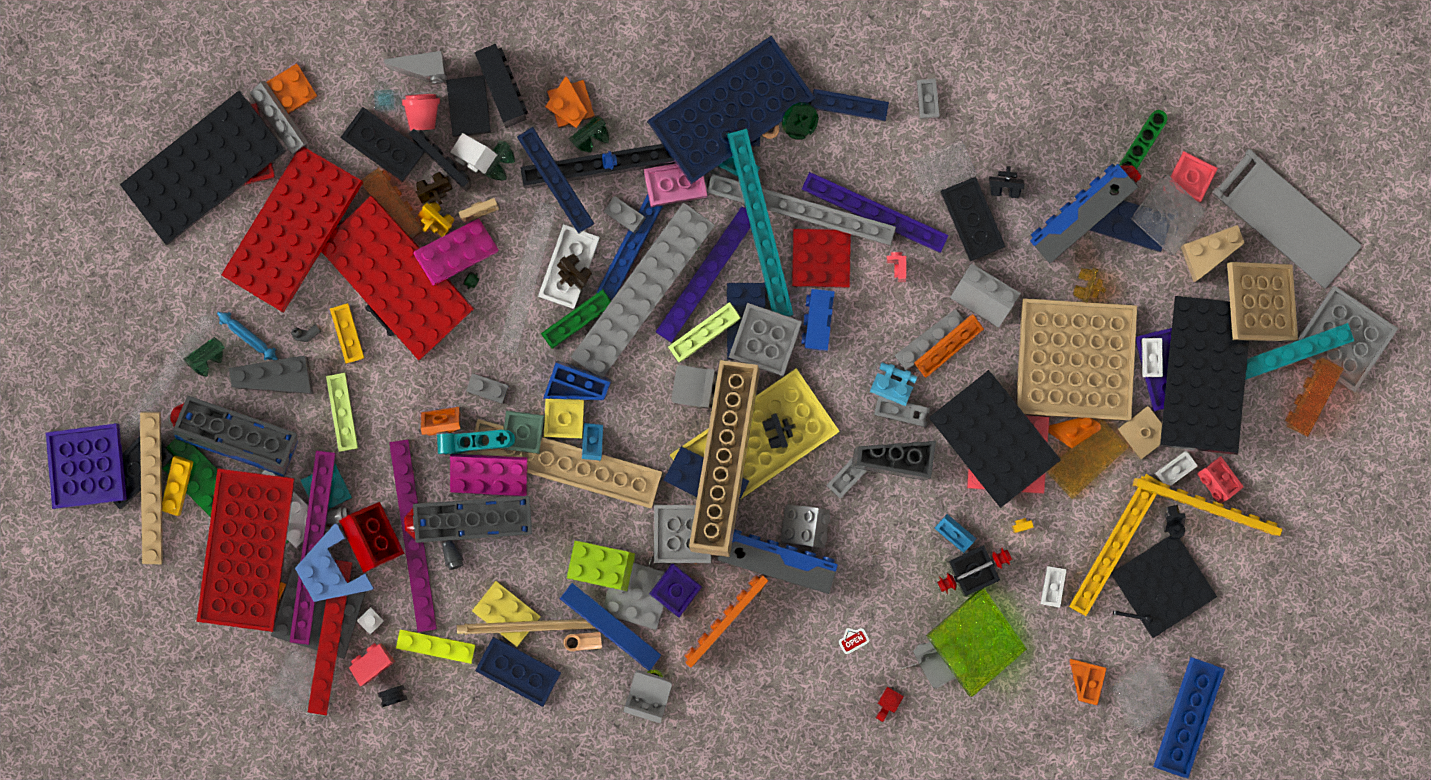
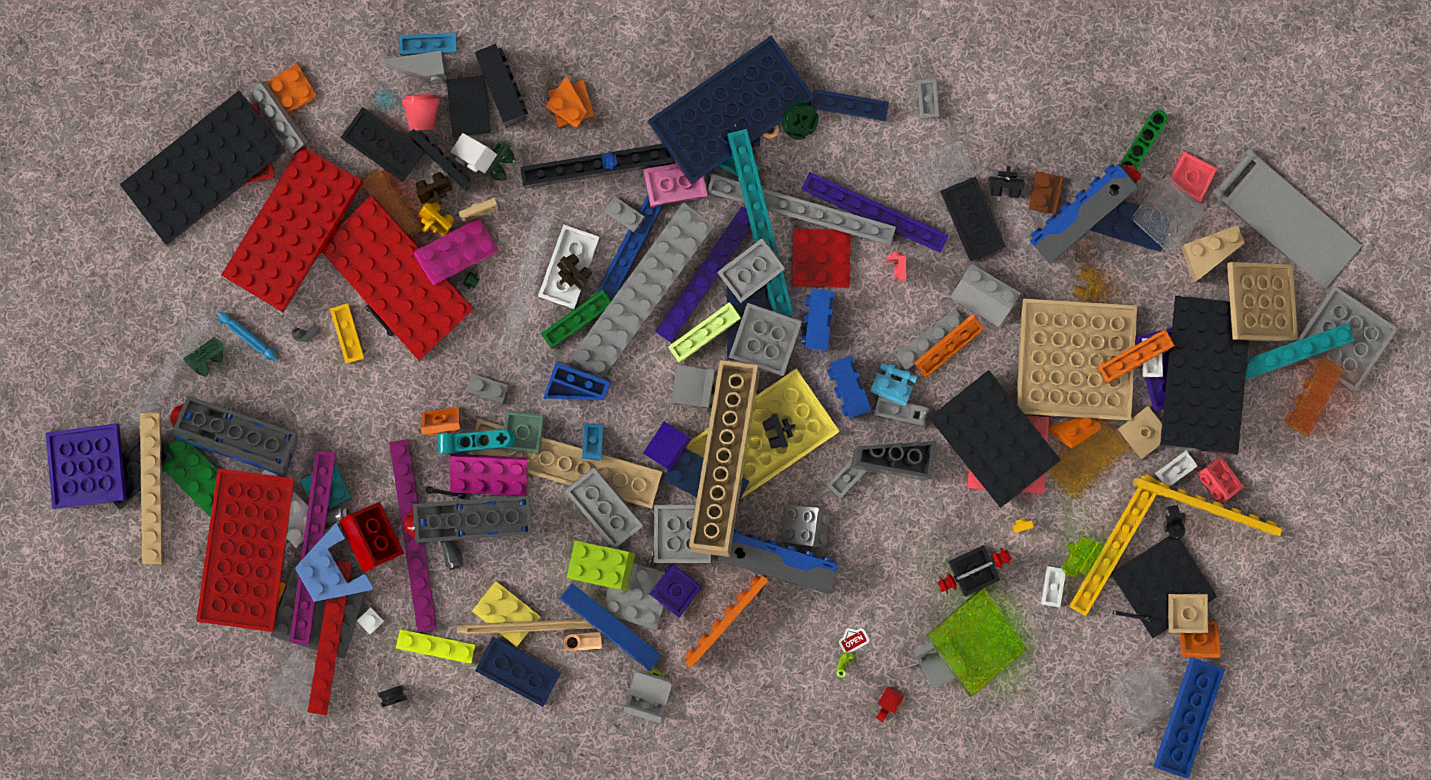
yellow plate [162,456,193,516] -> none
dark grey wedge [229,355,314,394] -> none
yellowish green plate [326,373,359,452] -> none
coral slope [349,643,395,686] -> none
dark blue tile [517,127,595,234] -> none
light yellow plate [544,399,584,439] -> none
clear green tile [569,115,609,152] -> none
dark azure plate [934,514,977,553] -> none
orange wing [1070,659,1107,706] -> none
none -> dark azure plate [399,33,457,56]
none -> black hinge [426,486,465,499]
none -> light grey plate [565,466,644,549]
none -> dark purple tile [643,421,692,471]
none -> light grey plate [717,237,786,303]
none -> blue wedge [827,355,871,419]
none -> lime arm [836,652,854,678]
none -> dark orange plate [1028,171,1063,215]
none -> clear neon green pin [1061,536,1103,577]
none -> orange tile [1098,329,1175,384]
none -> tan plate [1168,594,1208,633]
none -> orange plate [1179,621,1221,658]

